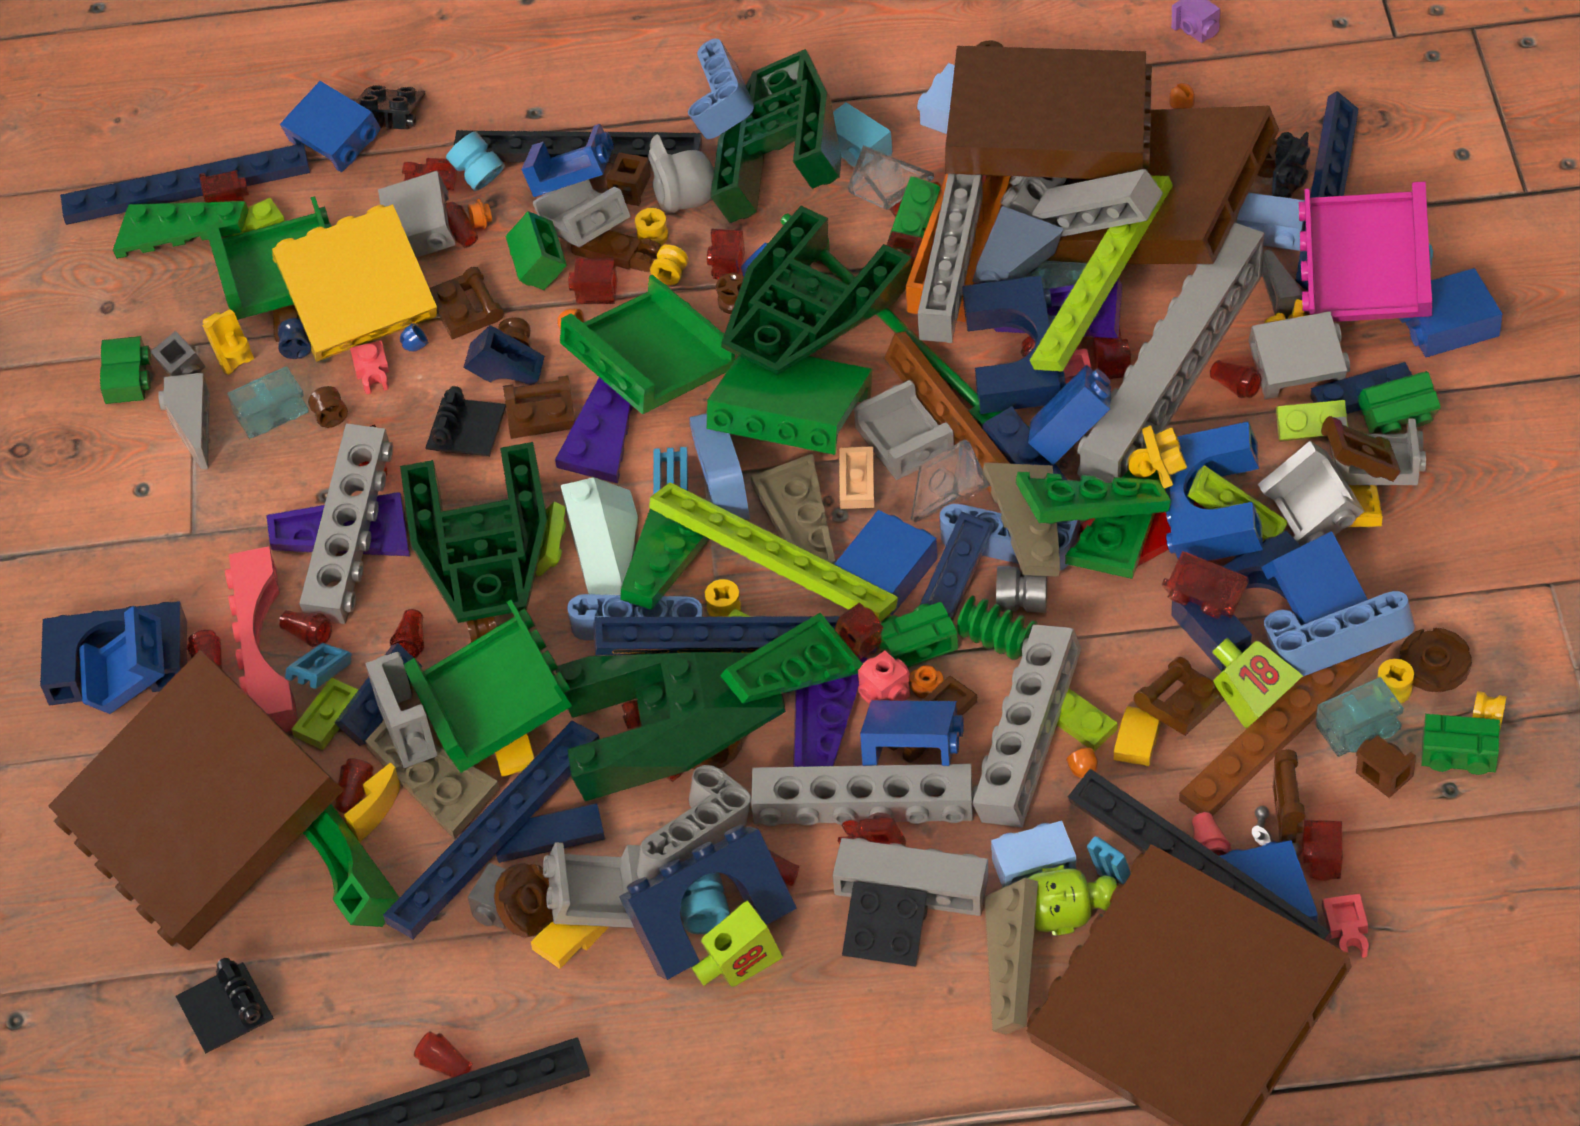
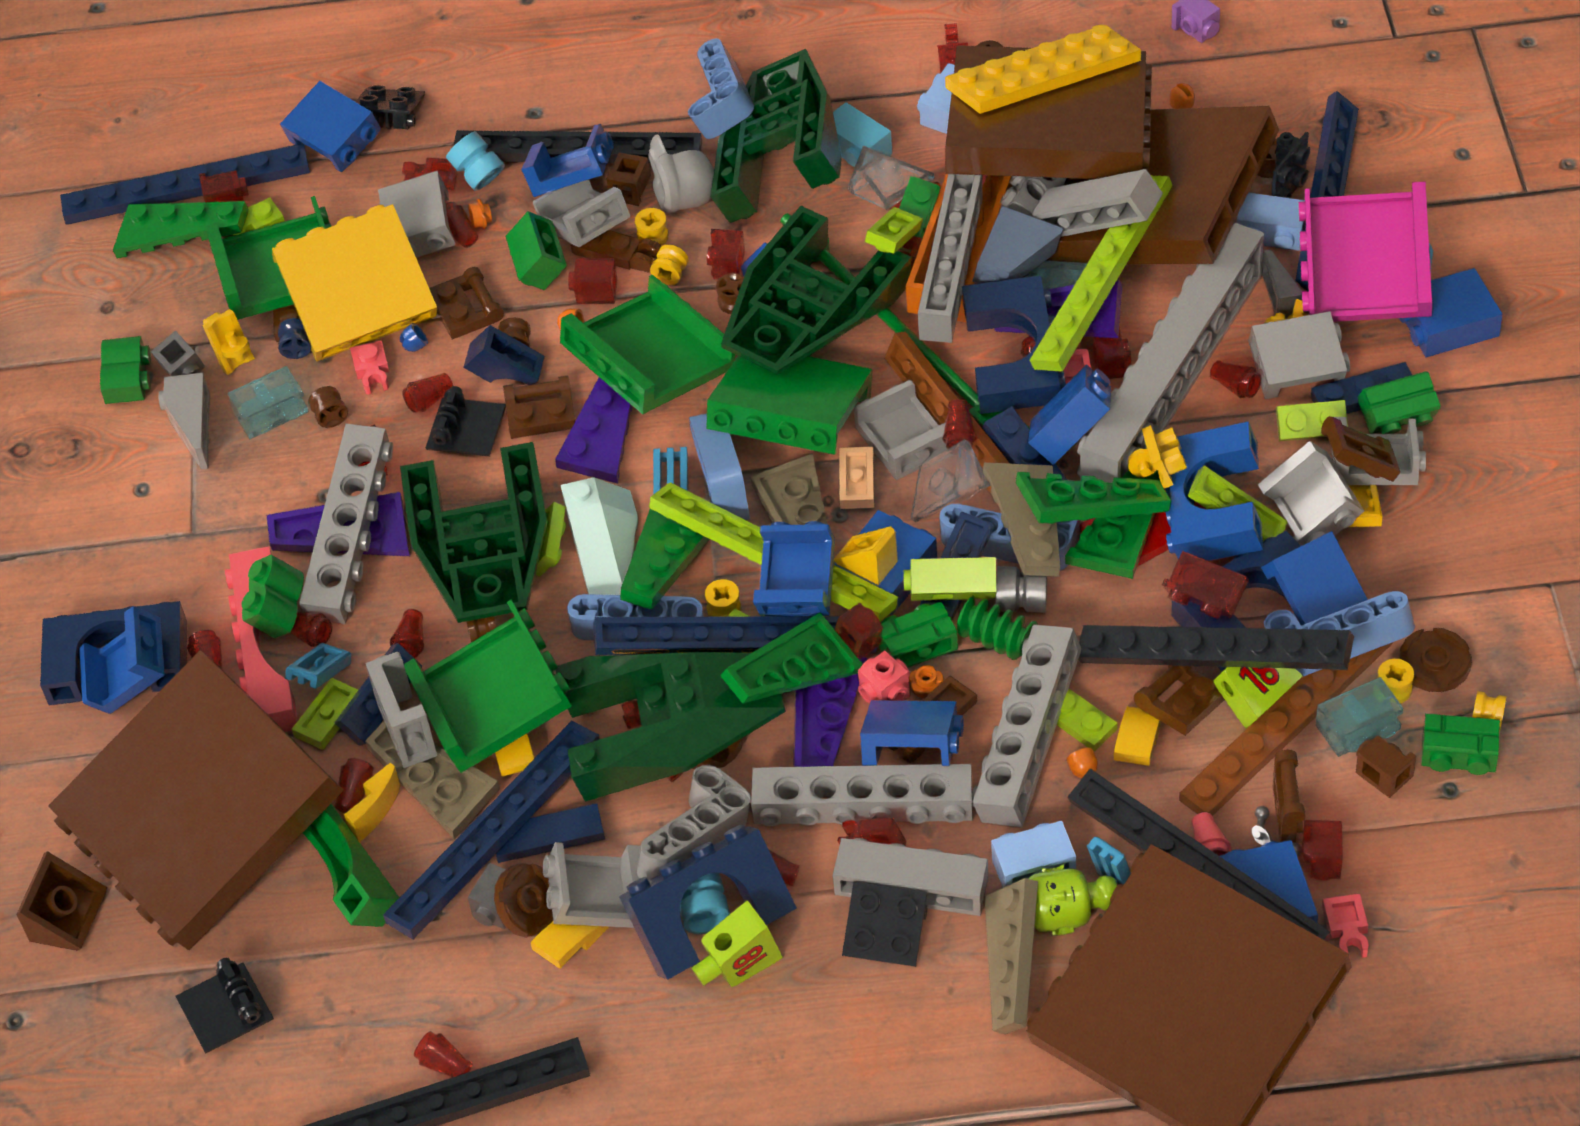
none -> reddish brown slope [16,851,108,951]
none -> green brick [242,554,304,638]
none -> clear red cone [402,373,453,412]
none -> blue panel [753,521,835,616]
none -> yellow slope [834,526,898,585]
none -> lime plate [865,207,923,254]
none -> lime brick [903,557,996,601]
none -> clear red plate [937,23,968,74]
none -> clear red cone [942,399,976,452]
none -> yellow plate [945,25,1141,114]
none -> black plate [1078,625,1354,670]

